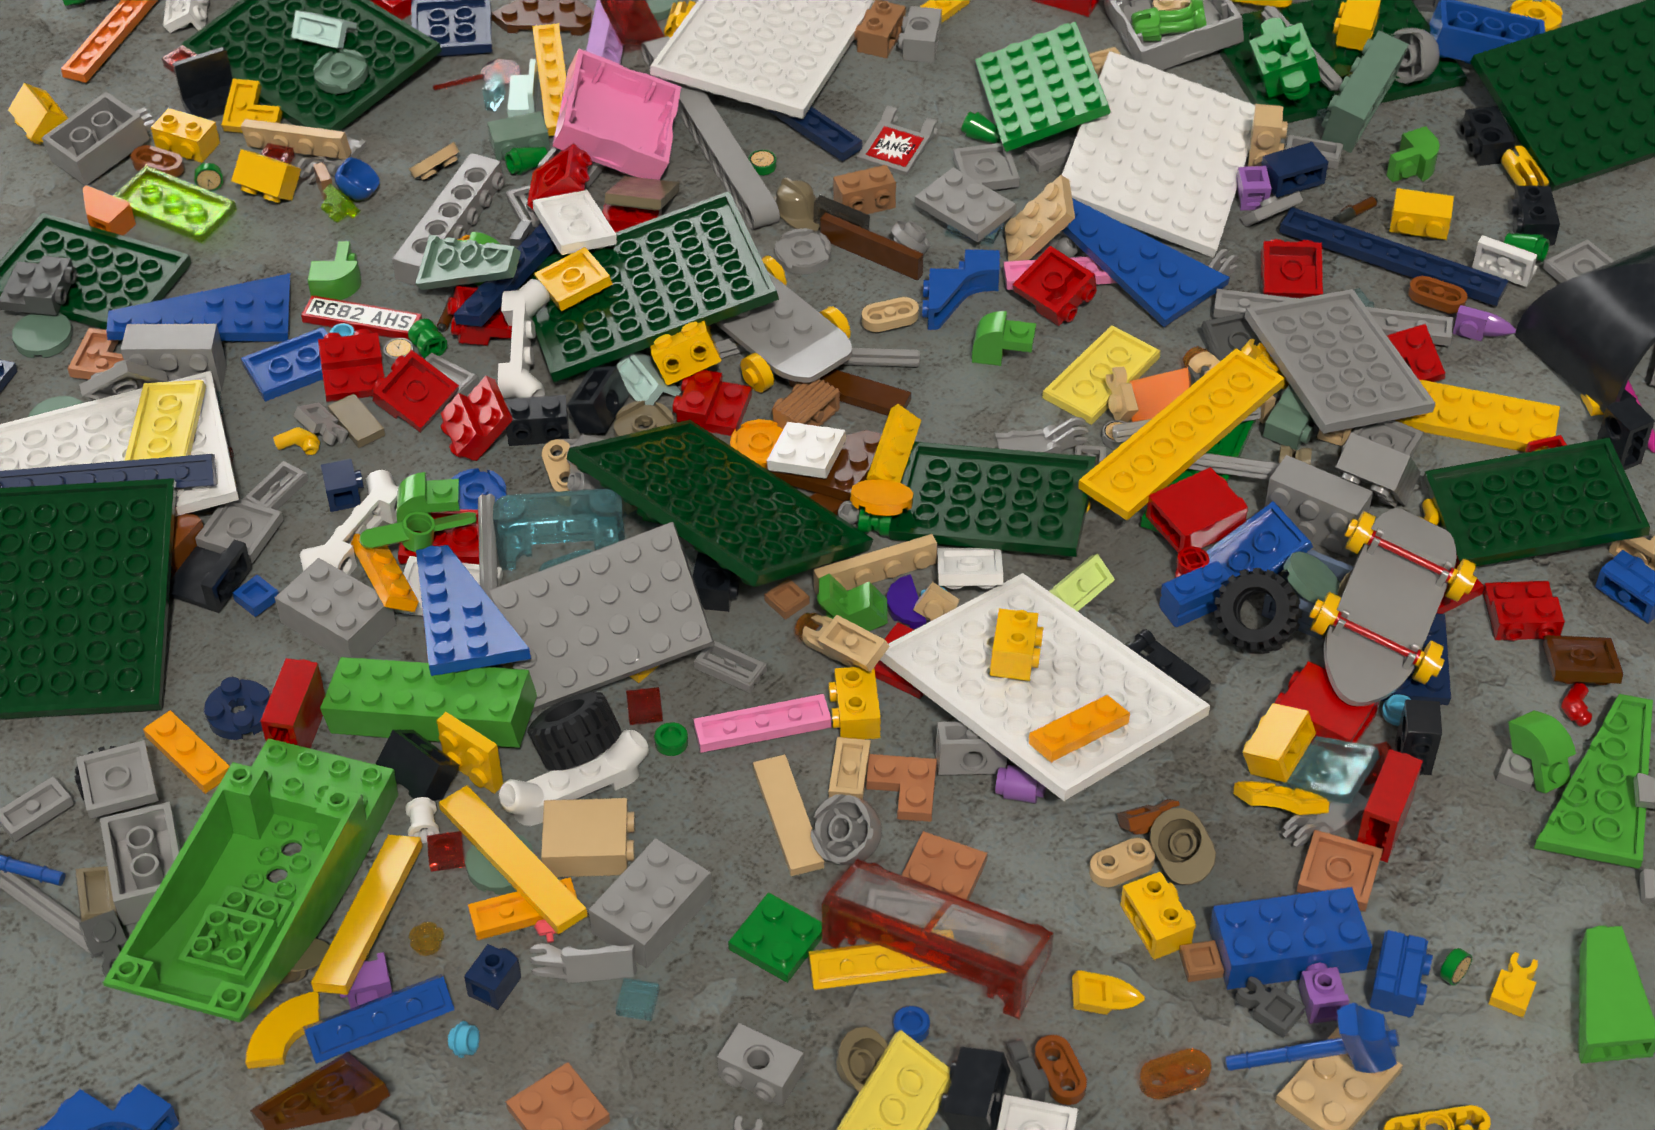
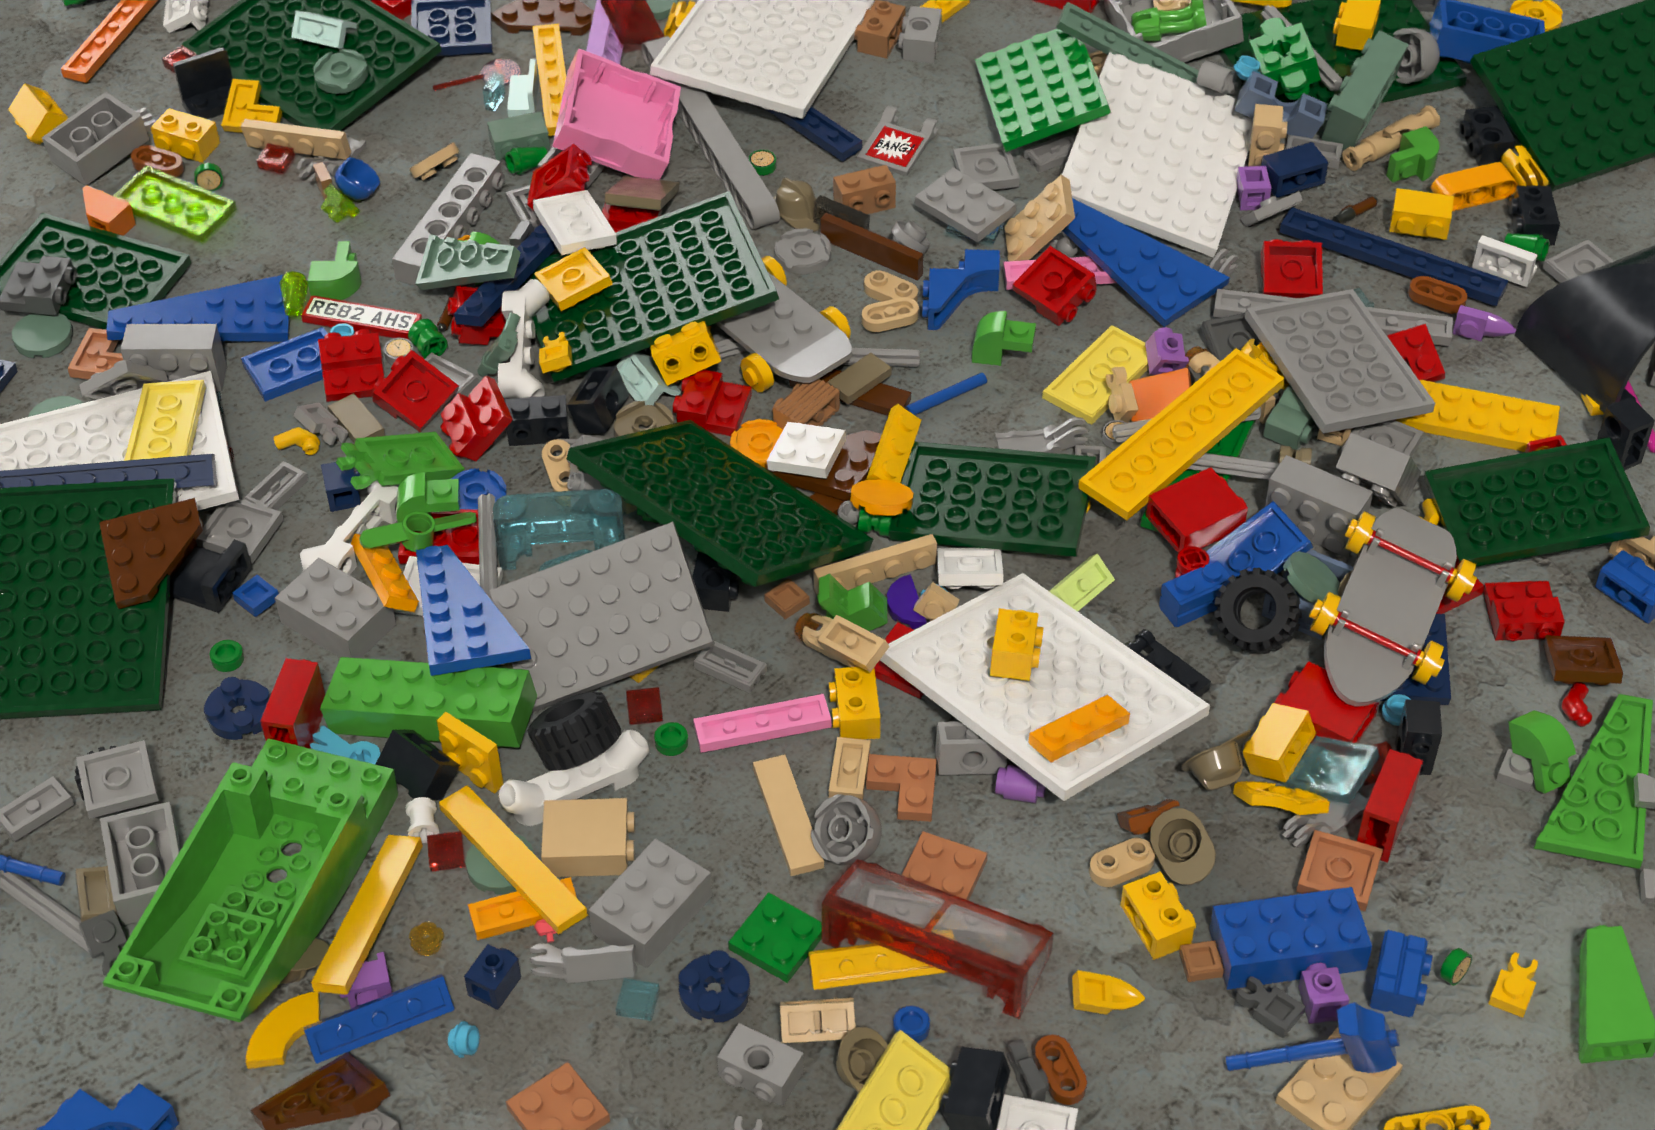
light orange plate [143,710,230,794] -> none
yellow brick [231,149,301,203] -> none
green cone [961,111,1001,144] -> none
clear orange plate [1139,1049,1212,1100] -> none
none -> reddish brown plate [99,498,203,609]
none -> green tile [209,640,244,672]
none -> clear neon green cone [279,271,309,317]
none -> medium azure piece [310,725,381,764]
none -> bright green tile [336,432,465,490]
none -> sand green piece [477,313,520,377]
none -> yellow plate [539,332,572,374]
none -> dark blue plate [679,950,750,1023]
none -> tan brick [780,998,855,1043]
none -> dark tan tile [828,353,892,405]
none -> tan plate [864,270,918,302]
none -> blue bar [905,372,987,415]
none -> sand green plate [1056,2,1199,83]
none -> medium lavender brick [1145,327,1189,375]
none -> dark tan piece [1181,730,1252,791]
none -> light grey beam [1197,60,1242,95]
none -> medium azure plate [1234,56,1260,80]
none -> sand blue arch [1234,71,1328,139]
none -> tan piece [1342,105,1440,171]
none -> light orange beam [1431,162,1518,211]

